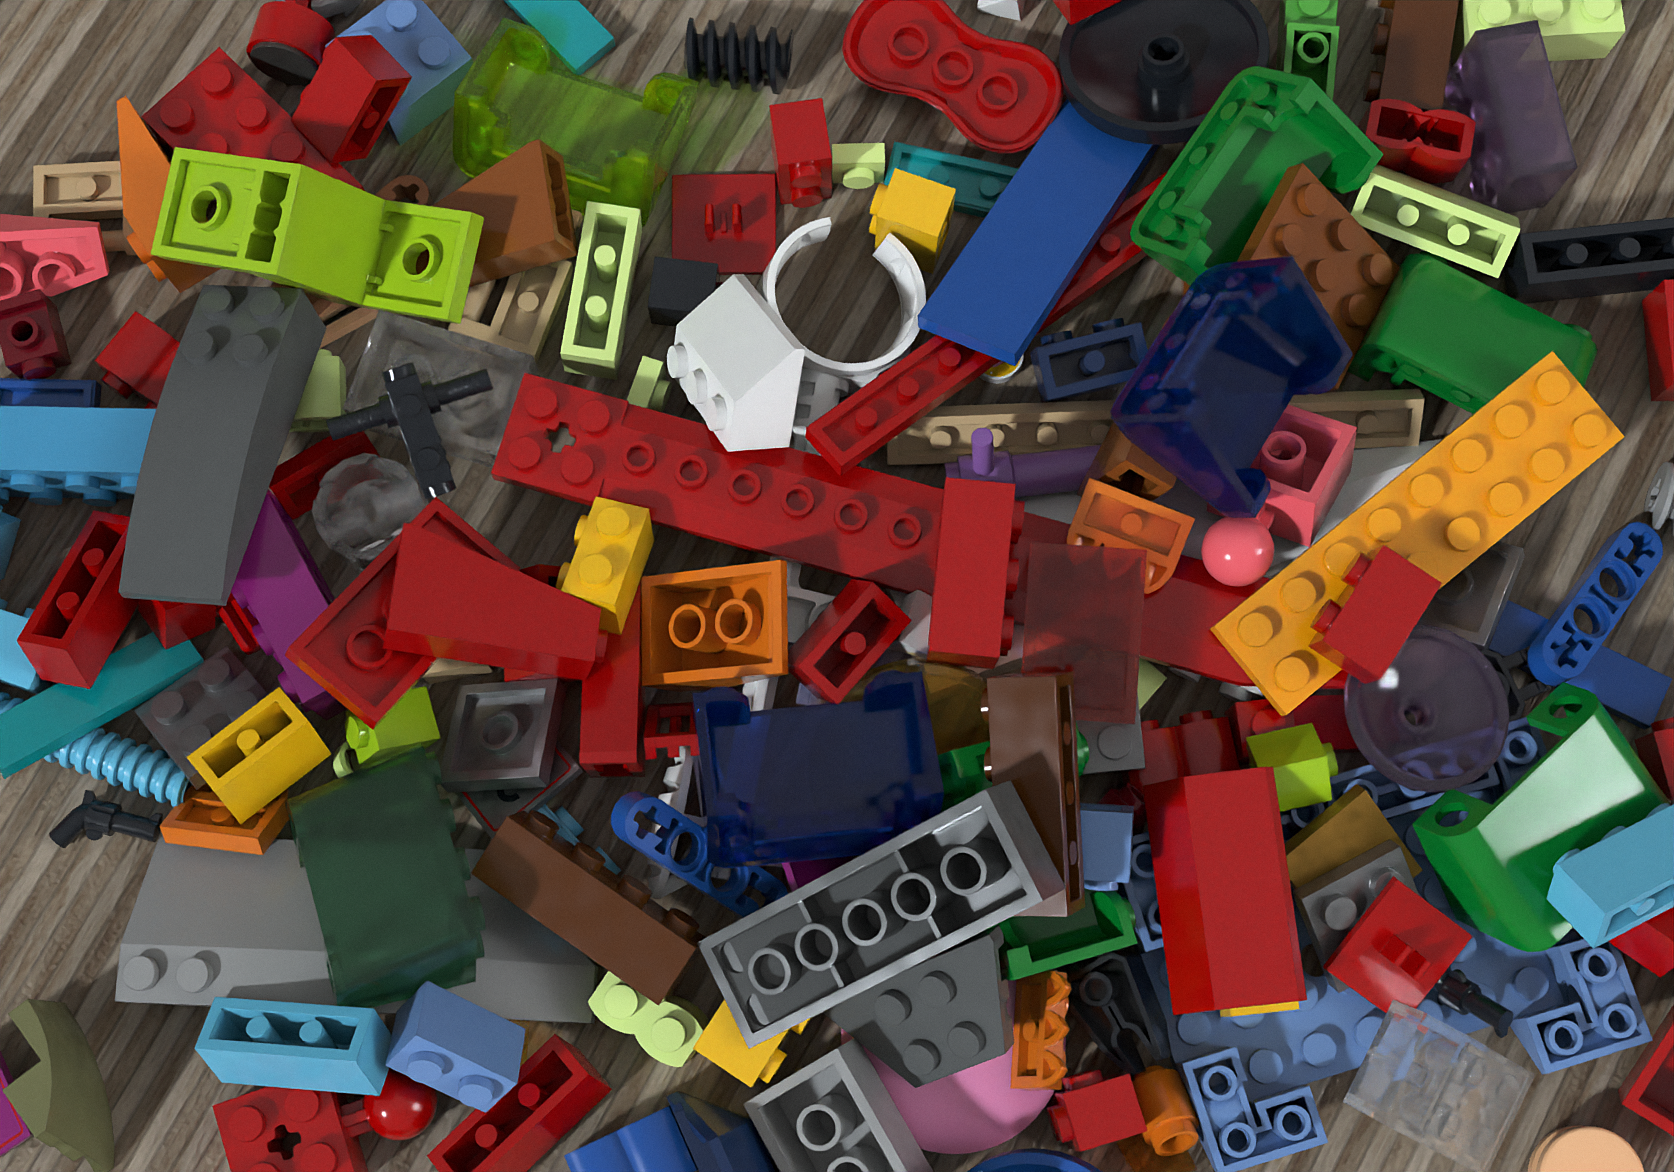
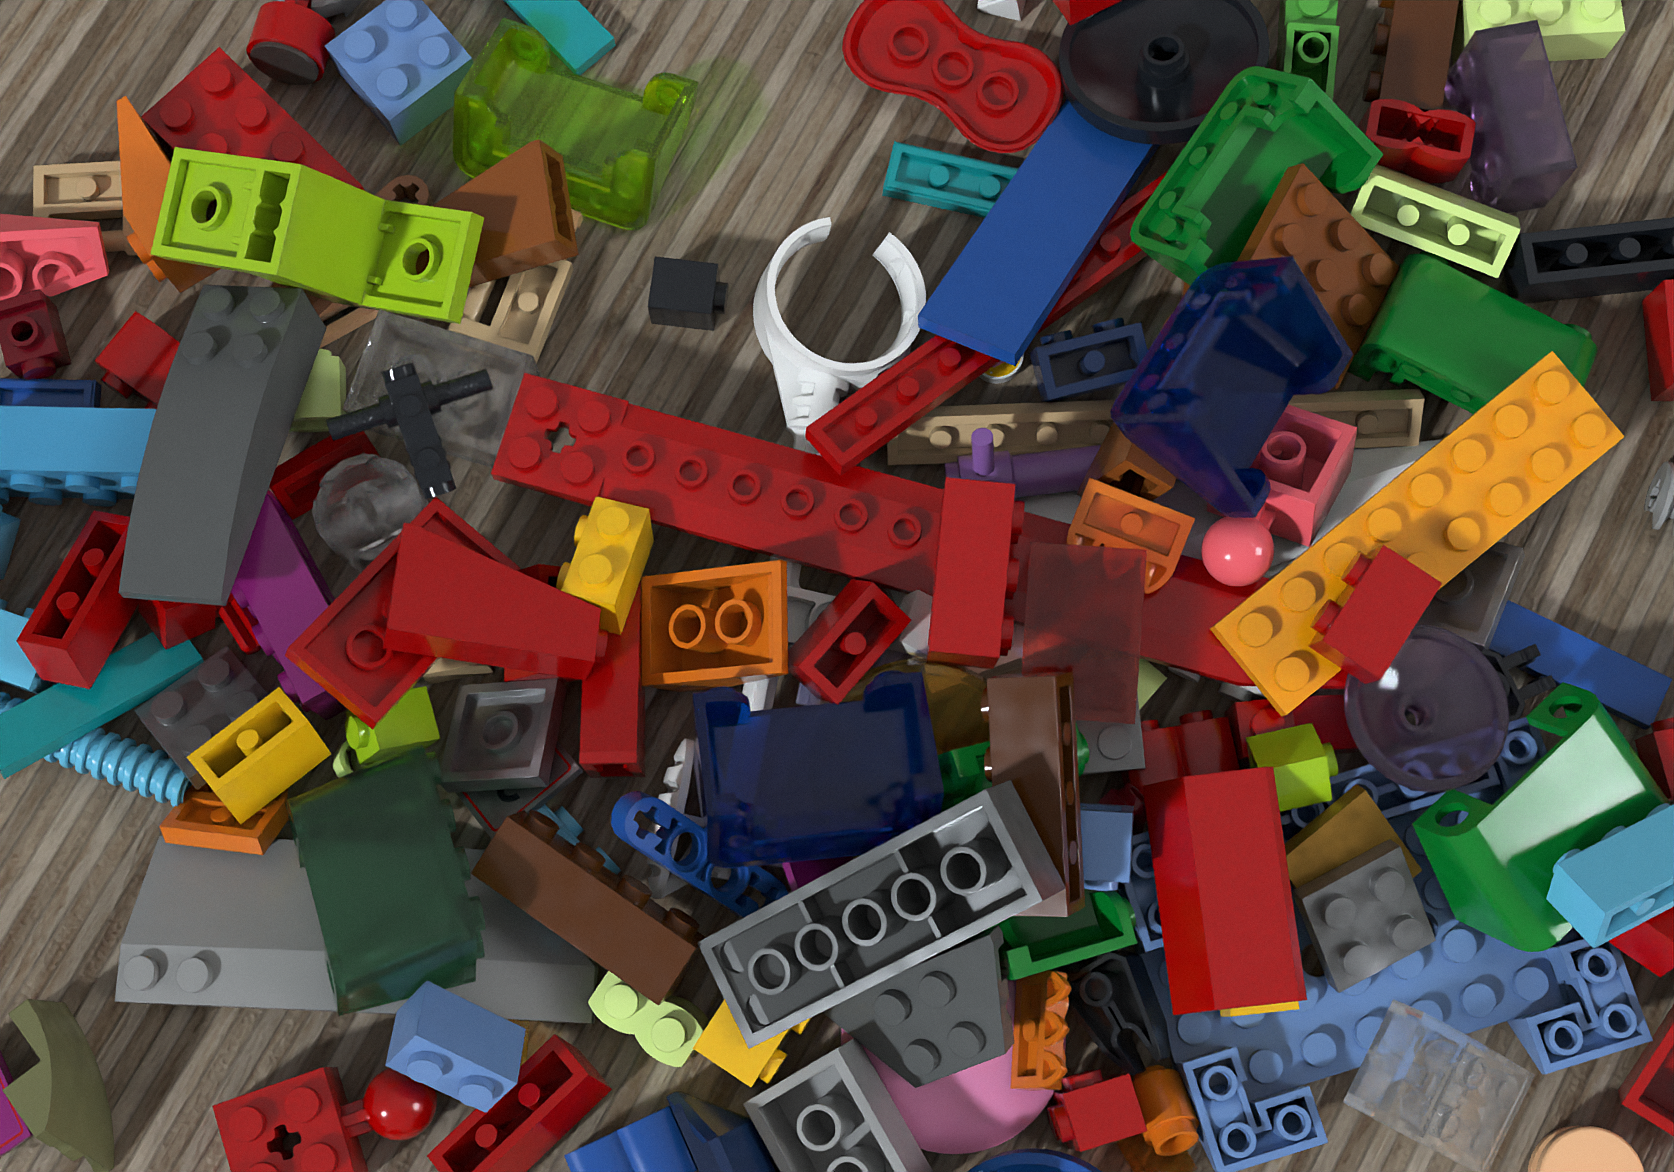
black piece [49,790,163,848] -> none
medium azure brick [194,997,392,1096] -> none
red brick [290,35,412,163] -> none
yellowish green brick [560,201,642,380] -> none
yellowish green plate [627,356,672,412] -> none
red tile [644,701,704,760] -> none
white slope [667,274,805,452] -> none
red piece [672,174,776,275] -> none
black piece [684,18,794,95] -> none
red brick [769,98,832,208] -> none
yellowish green plate [832,143,885,189] -> none
yellow brick [869,168,956,274] -> none
red piece [1322,876,1473,1025] -> none
black piece [1434,966,1514,1038] -> none
blue beam [1527,522,1663,686] -> none

